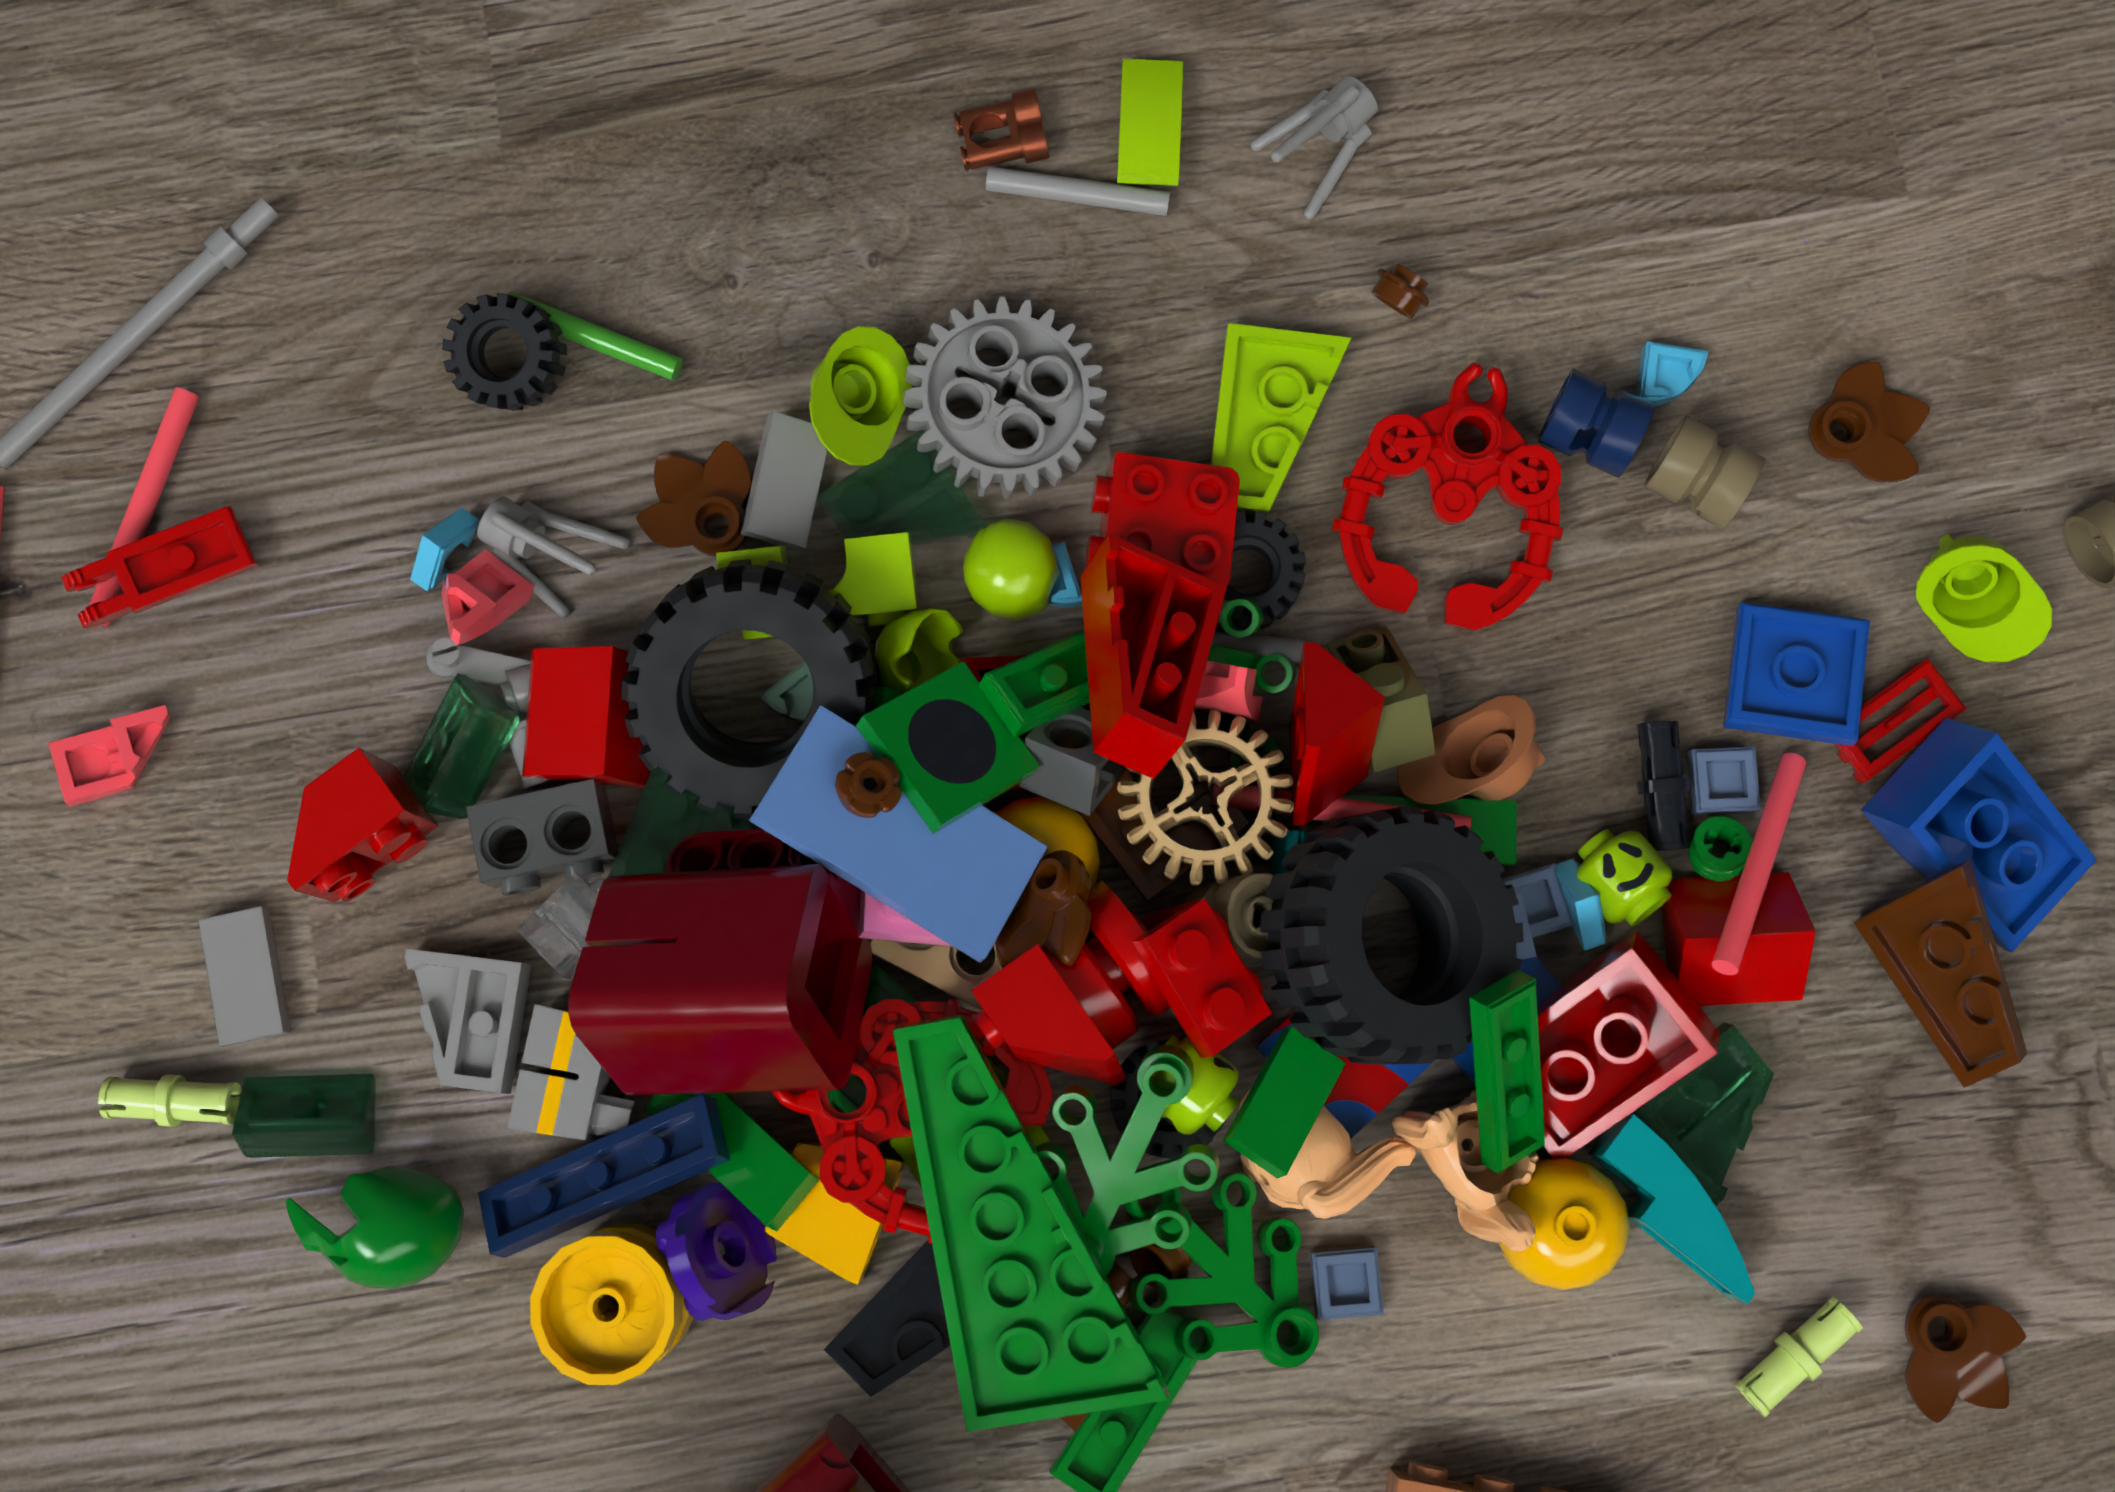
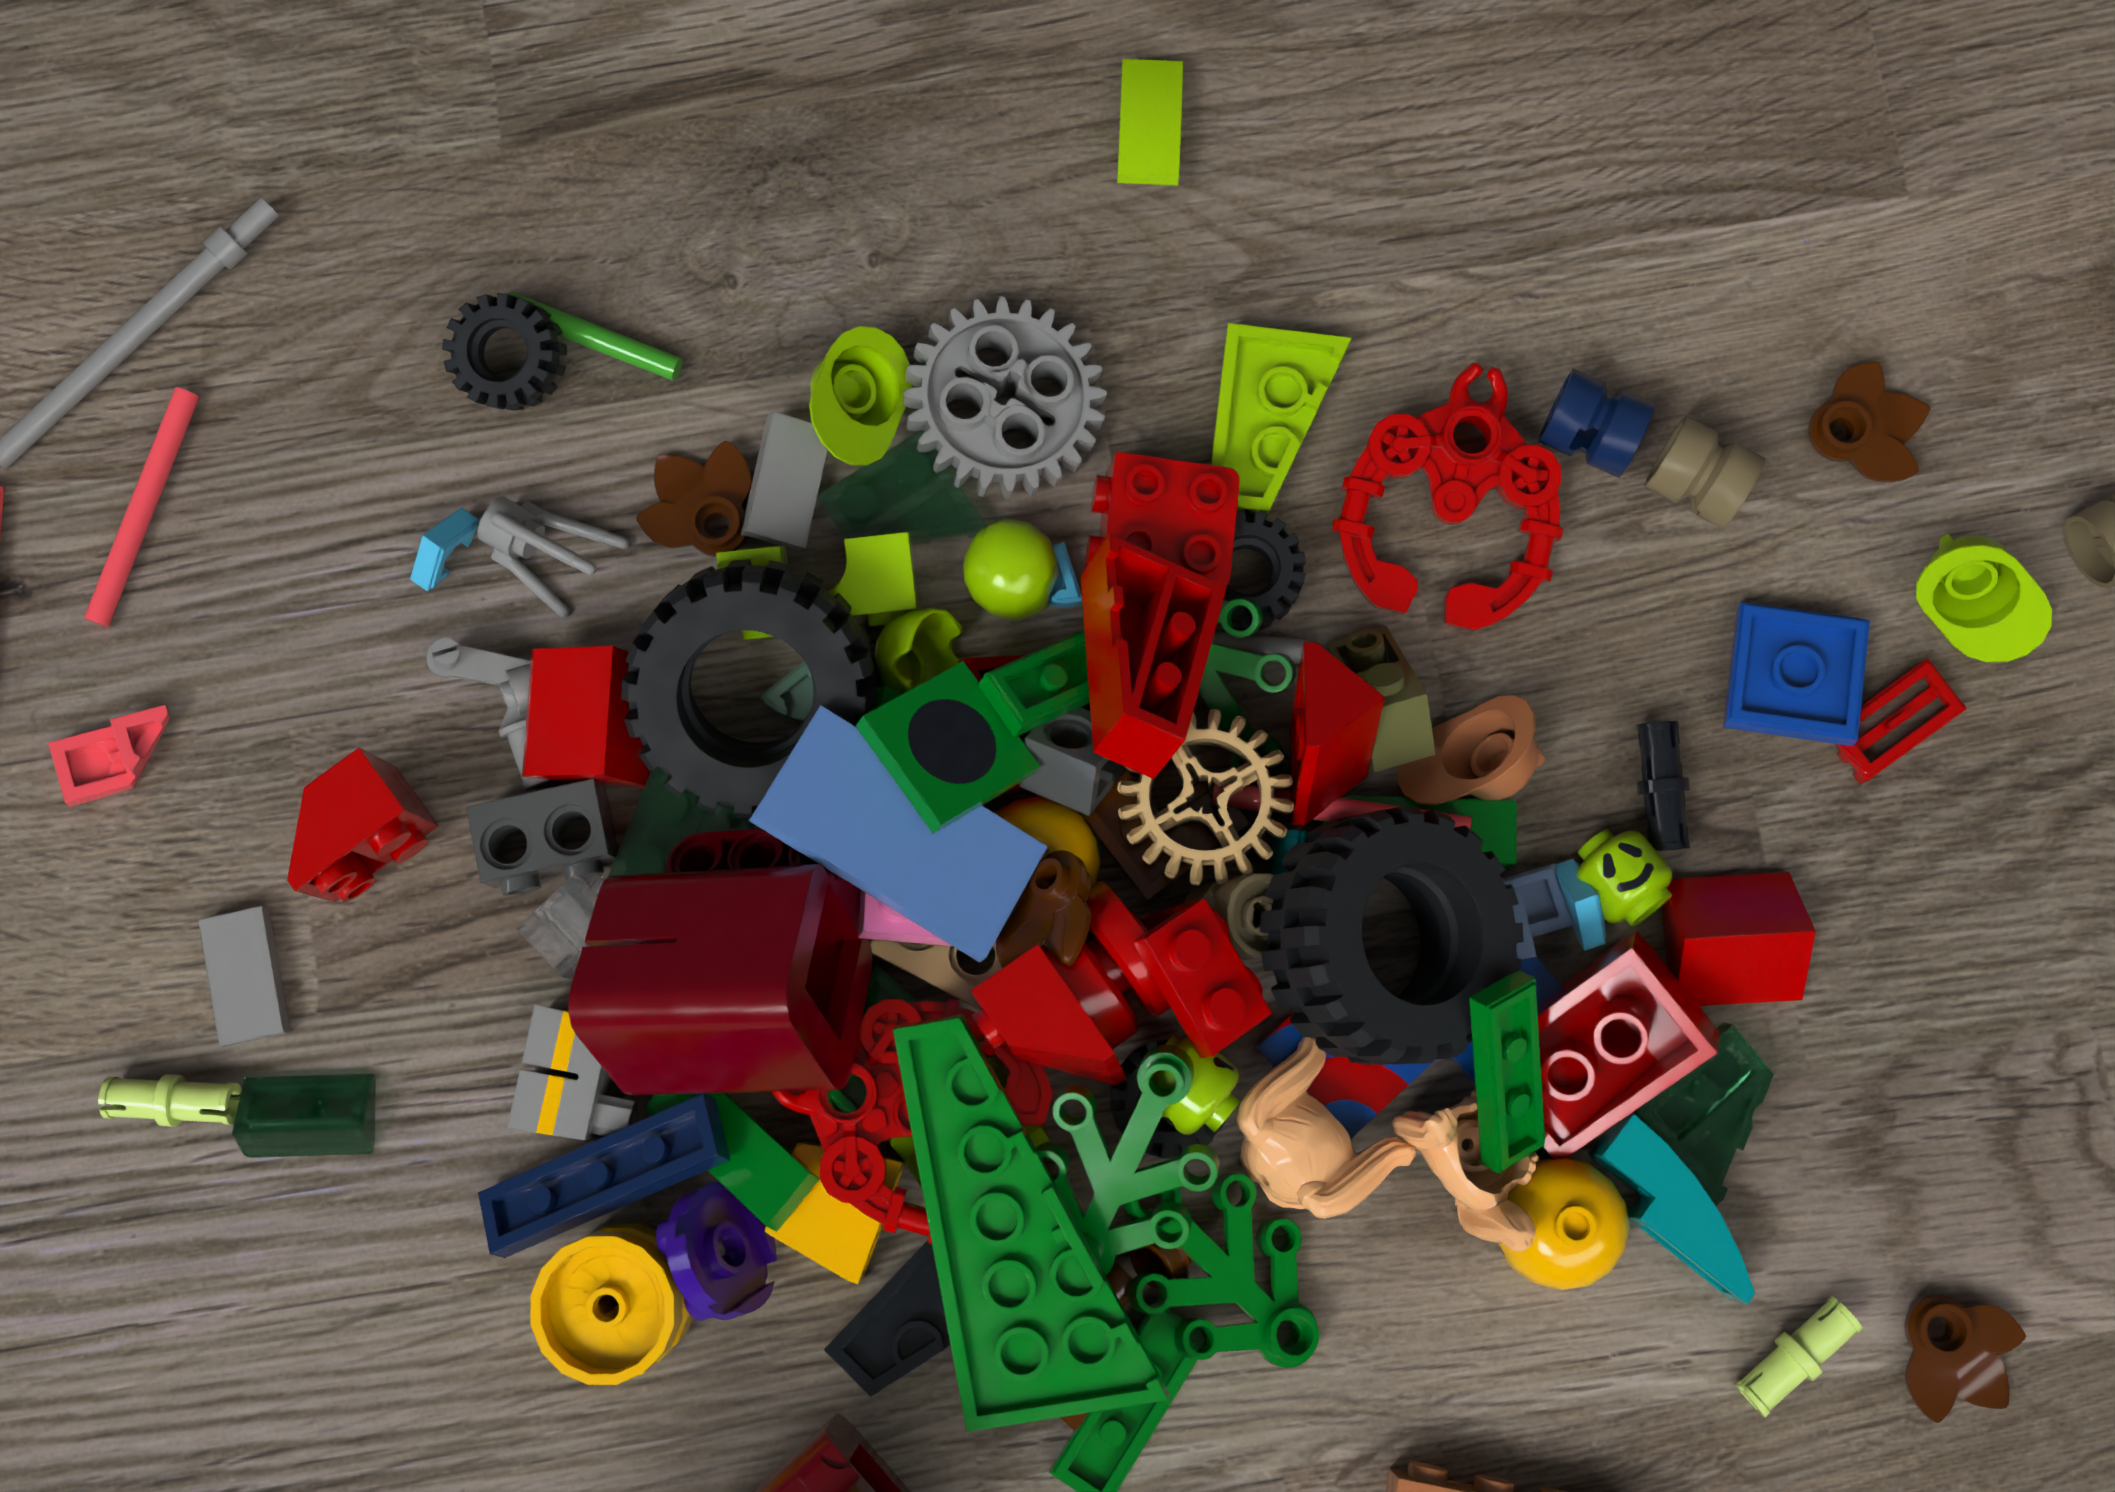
red hinge [61,506,258,628] -> none
green helmet [285,1166,464,1289] -> none
clear green slope [403,673,520,819] -> none
light grey wing [404,949,532,1094] -> none
coral slope [441,549,534,645] -> none
reddish brown plate [835,752,902,818] -> none
copper piece [953,88,1050,171] -> none
light grey bar [986,166,1170,216] -> none
coral slope [1194,661,1263,722] -> none
green tile [1223,1026,1346,1178] -> none
light grey plant [1250,76,1378,220] -> none
sand blue tile [1309,1246,1384,1320] -> none
reddish brown plate [1371,264,1429,319] -> none
medium azure tile [1636,341,1708,406] -> none
sand blue tile [1686,747,1761,815] -> none
green bush [1688,816,1752,882] -> none
coral bar [1712,753,1807,975] -> none
reddish brown wing [1853,858,2027,1088] -> none
blue slope [1861,718,2097,953] -> none

